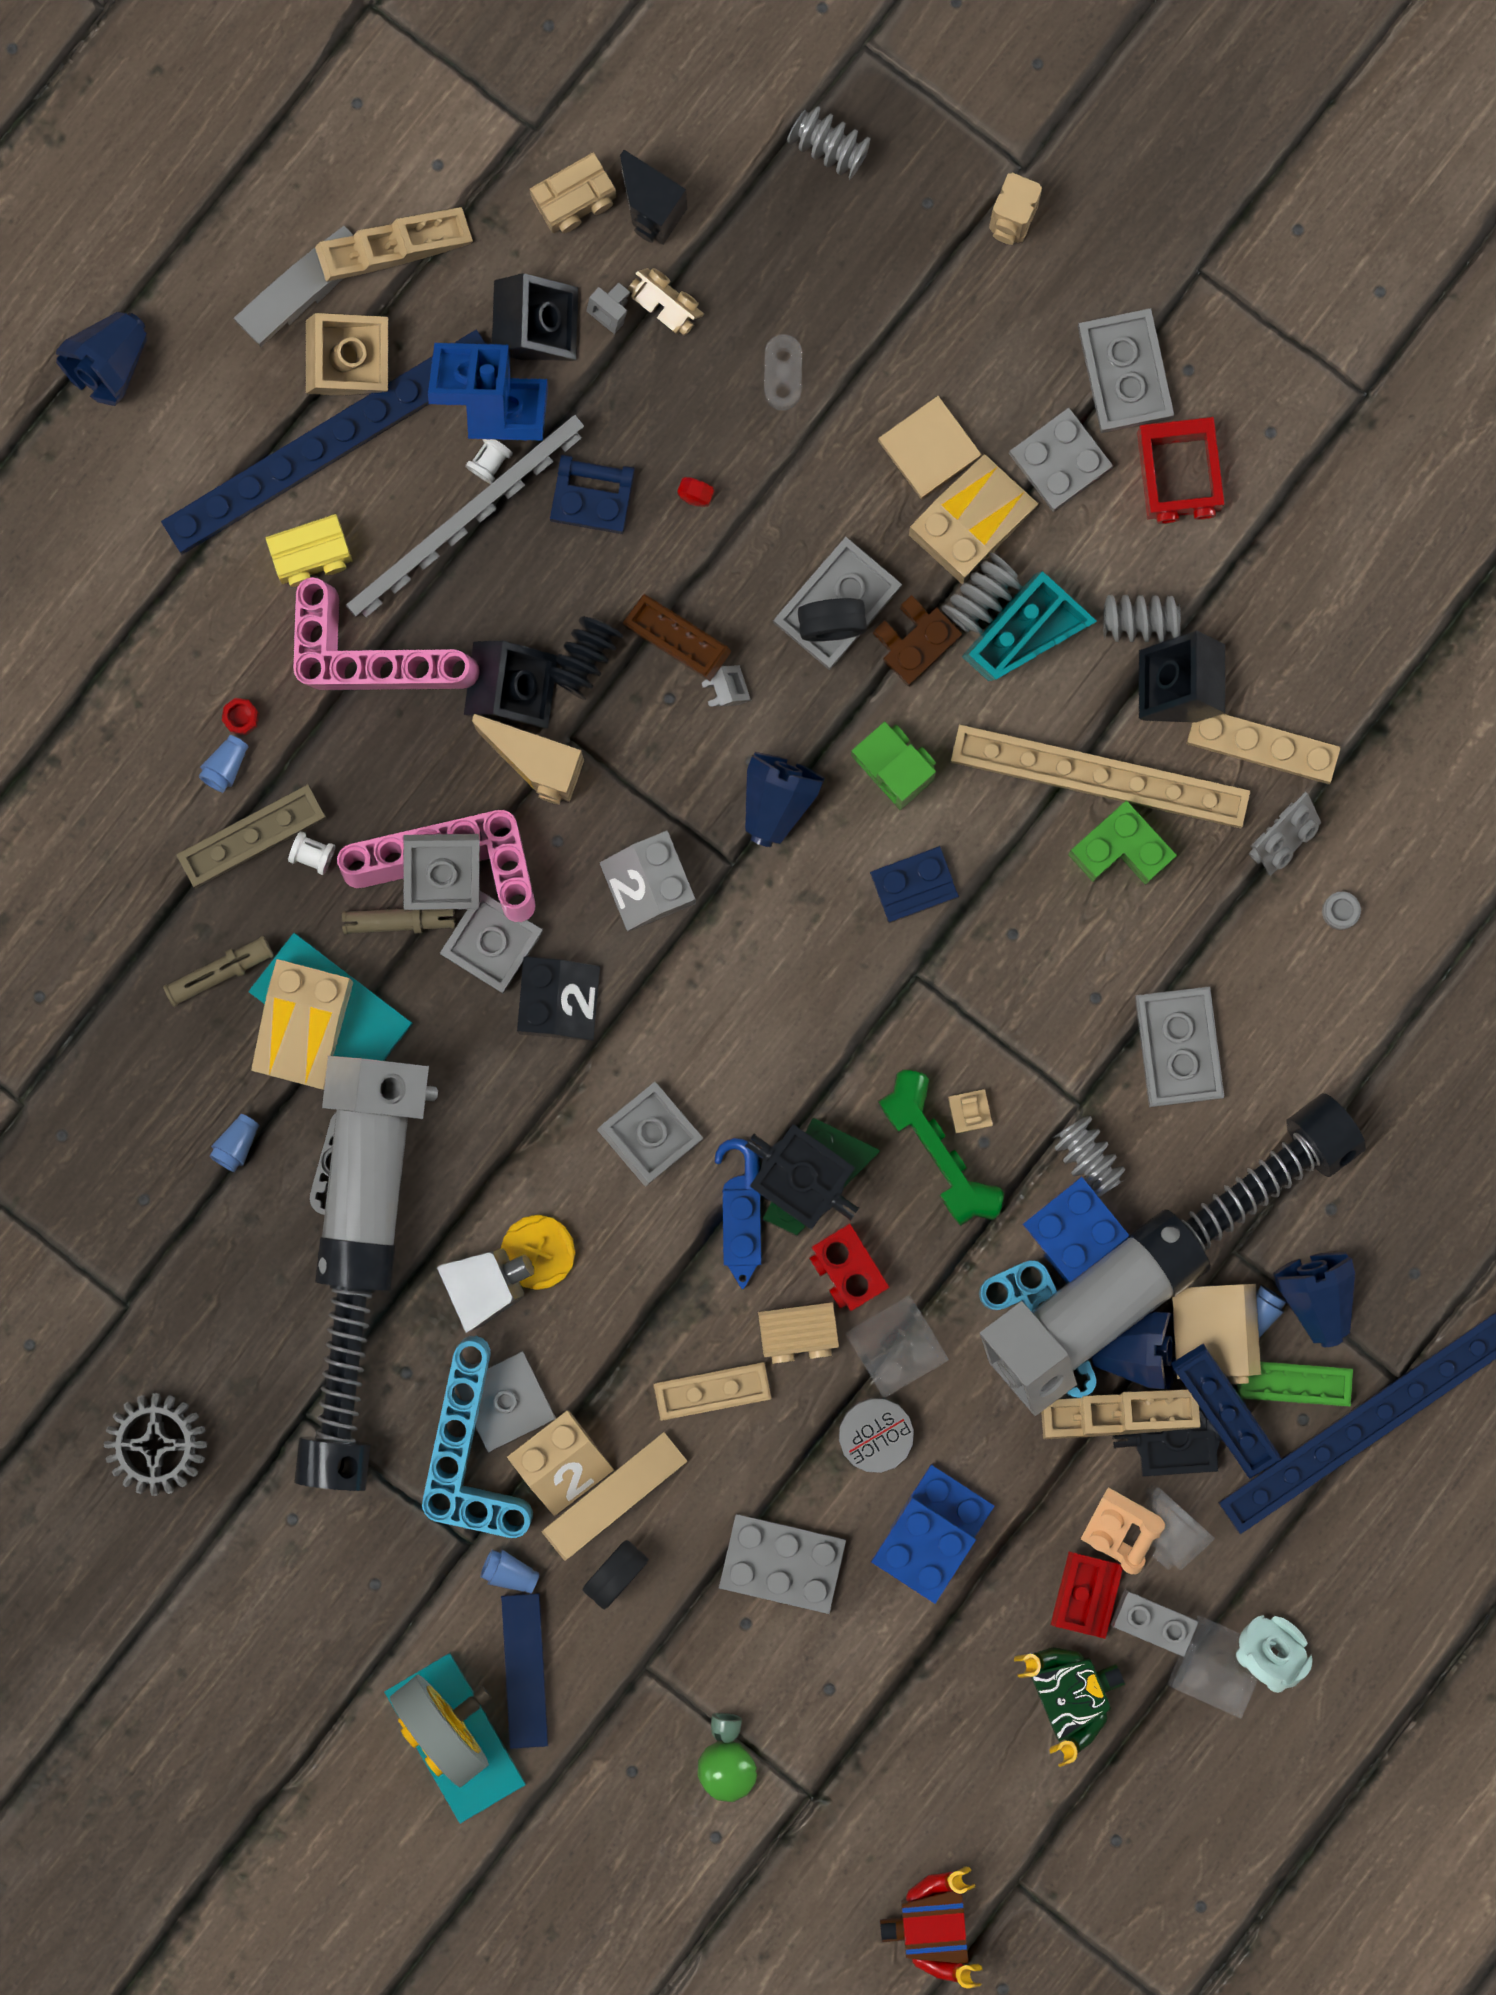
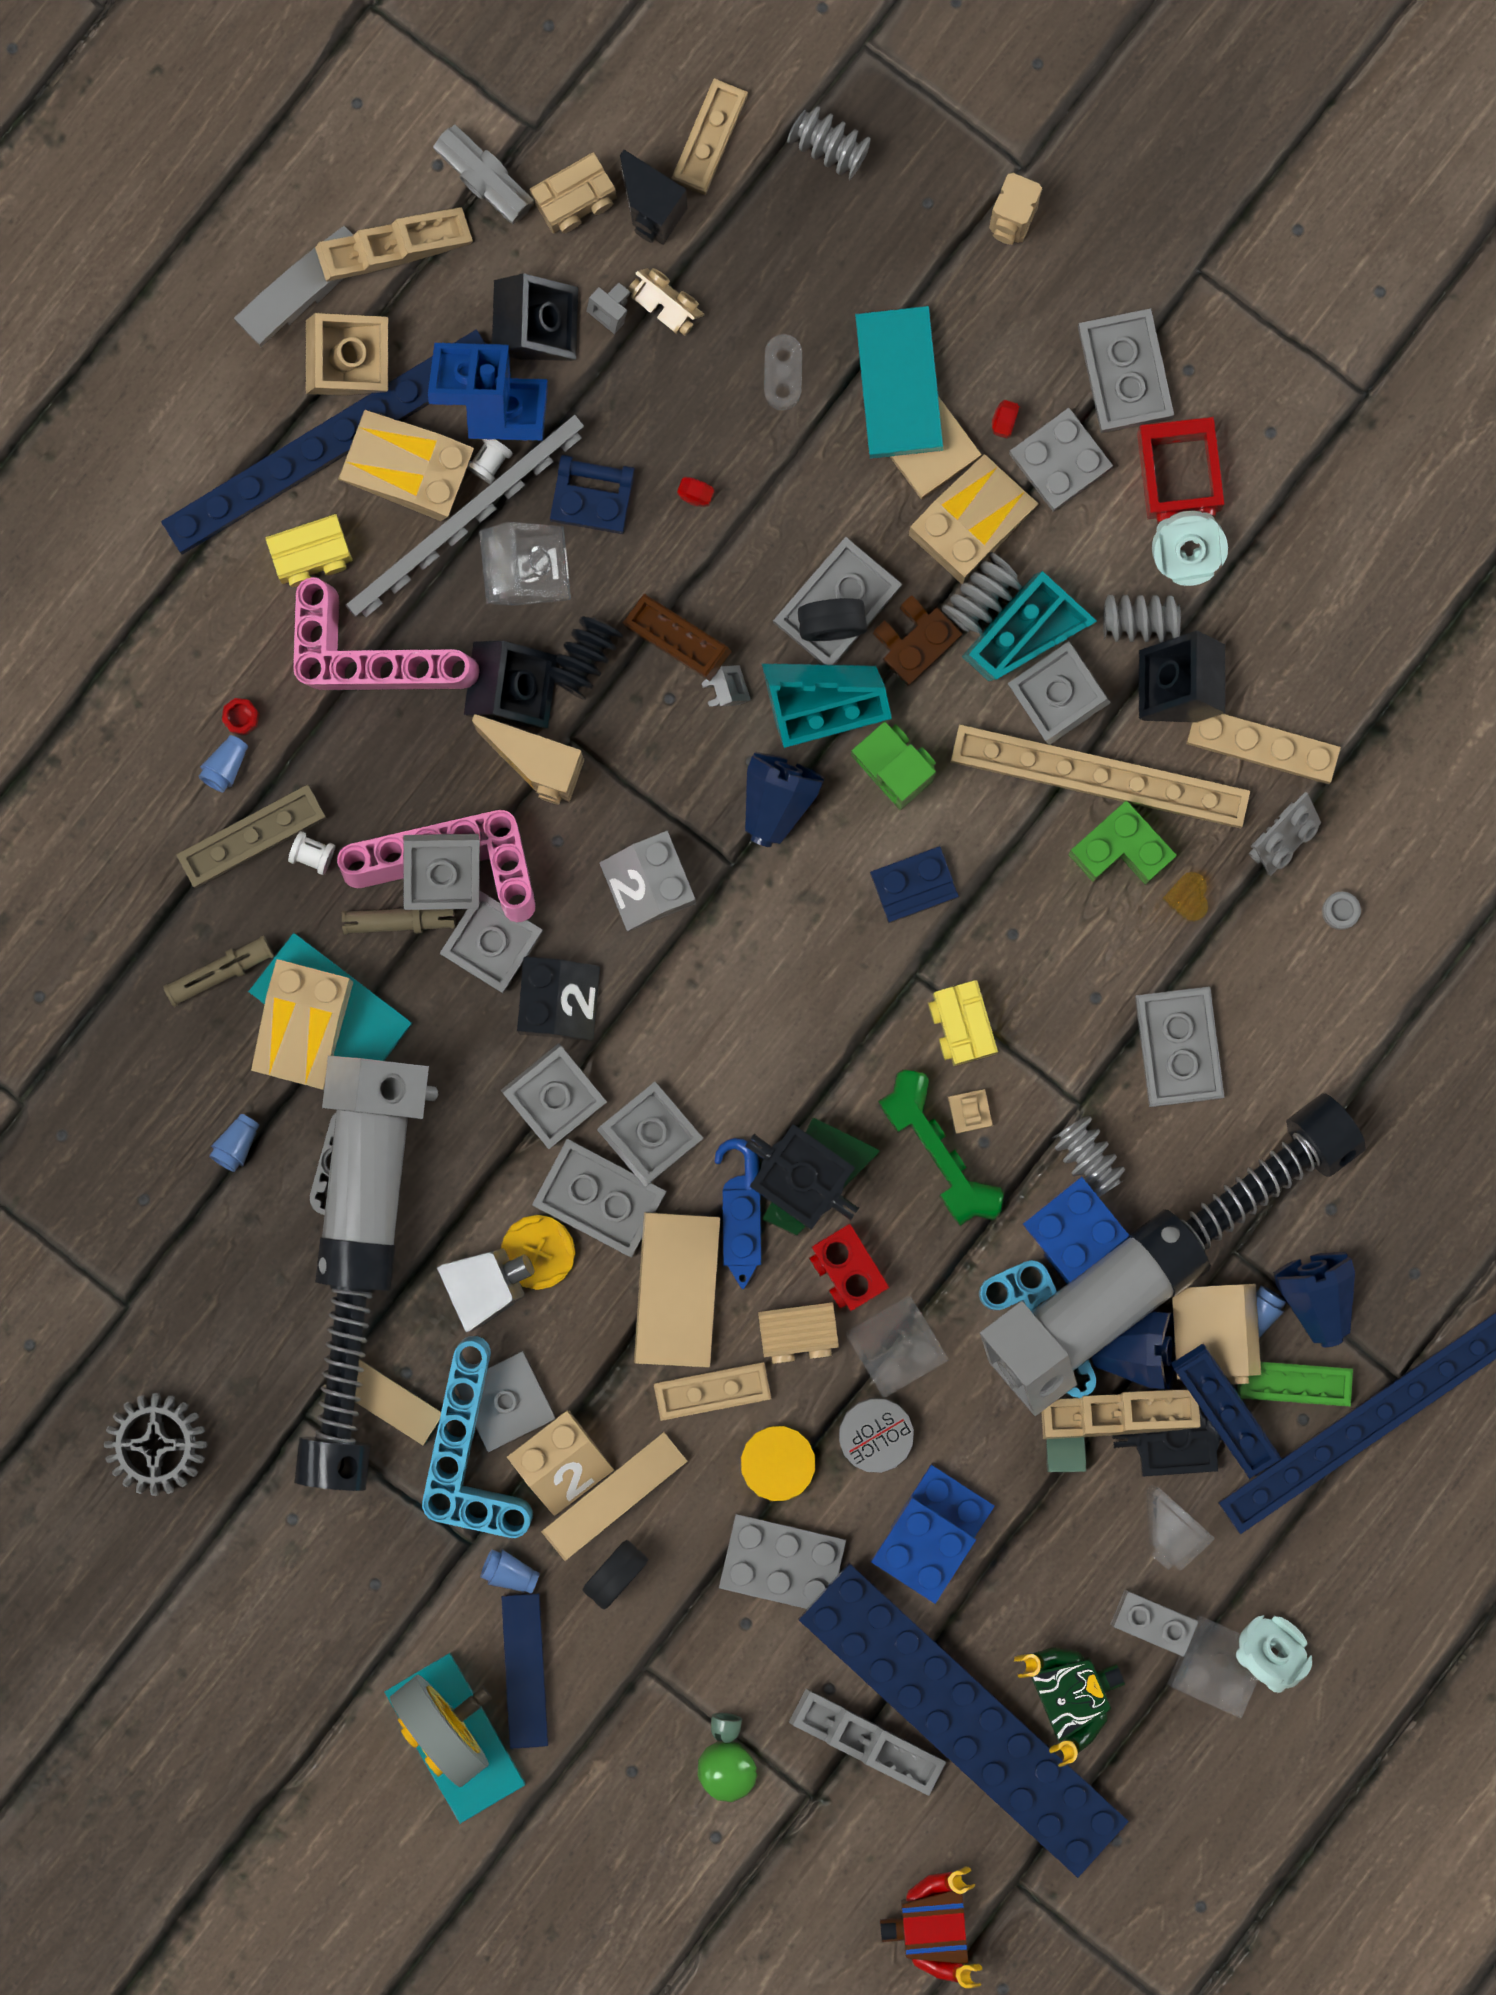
dark blue cone [56,312,147,406] -> none
red plate [1050,1551,1123,1639] -> none
light nougat plate [1081,1487,1165,1574] -> none
none -> tan slope [338,410,474,521]
none -> tan tile [355,1360,441,1446]
none -> light grey piece [433,125,535,225]
none -> clear slope [479,522,571,606]
none -> light grey hinge [501,1043,607,1149]
none -> light grey plate [532,1139,667,1258]
none -> tan tile [634,1212,720,1367]
none -> tan tile [671,78,748,195]
none -> yellow tile [741,1426,815,1501]
none -> teal wedge [761,664,892,748]
none -> light grey slope [789,1688,946,1796]
none -> dark blue plate [798,1563,1129,1878]
none -> teal tile [855,306,944,459]
none -> light yellow brick [928,980,998,1066]
none -> red tile [992,399,1020,439]
none -> light grey hinge [1008,641,1111,745]
none -> sand green slope [1046,1437,1086,1472]
none -> light aqua plate [1152,511,1228,586]
none -> clear yellow tile [1162,872,1208,922]

